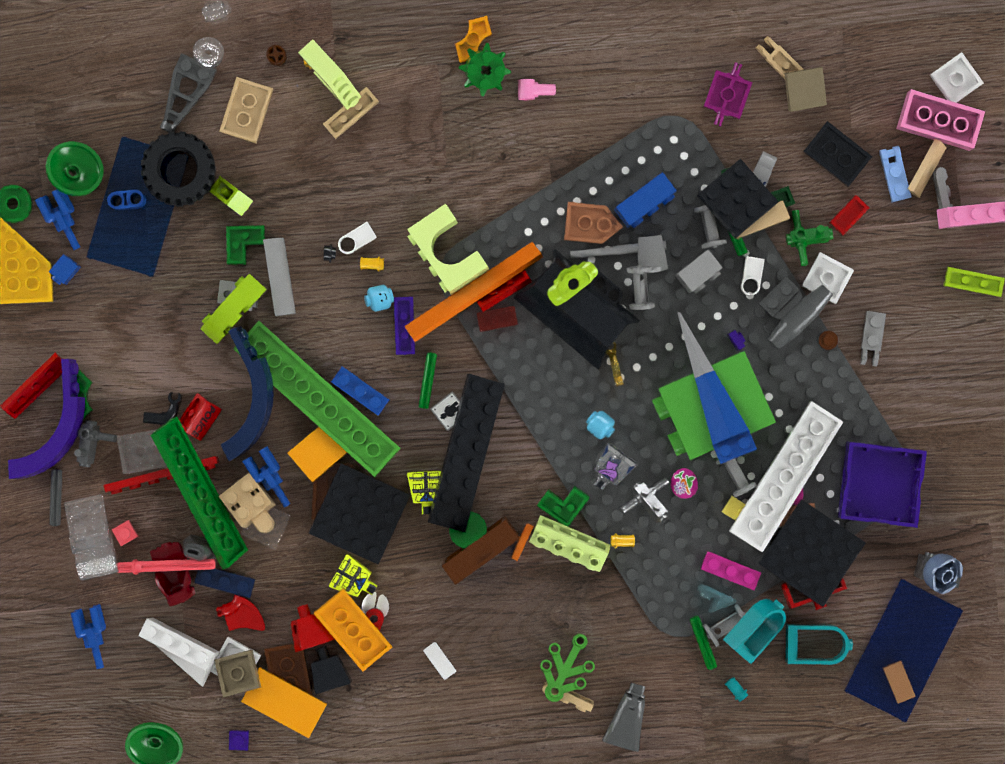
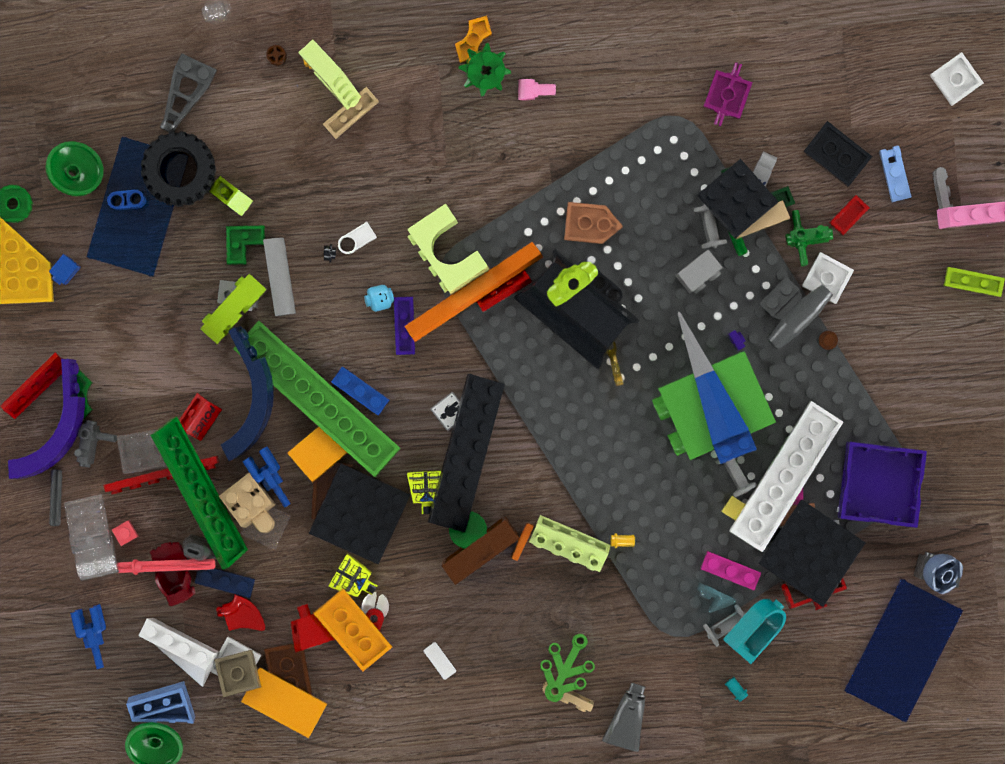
blue plant [35,189,80,250] -> none
black piece [143,392,182,426] -> none
clear piece [193,37,224,68] -> none
tan tile [219,77,274,144] -> none
dark purple plate [229,730,249,751] -> none
black torso [311,646,352,694] -> none
yellow pin [360,256,384,272] -> none
green axle [419,352,437,409] -> none
clear red plate [477,306,518,332] -> none
green tile [536,486,590,527] -> none
light grey piece [570,235,668,273] -> none
medium azure head [586,411,615,439] -> none
torso [594,442,638,490] -> none
blue brick [614,172,677,228] -> none
flat silver piece [619,477,669,524] -> none
light grey hose [627,265,655,310] -> none
sticker [671,468,698,499] -> none
green axle [690,616,717,670] -> none
white piece [740,256,765,296] -> none
tan hinge [756,36,804,79] -> none
dark tan tile [784,67,827,112] -> none
teal window [785,624,853,665] -> none
light grey hinge [860,311,886,367] -> none
medium nougat tile [882,661,916,704] -> none
bright pink brick [896,89,985,151] -> none
tan tile [908,139,947,198] -> none
none -> medium blue wedge [126,681,195,724]

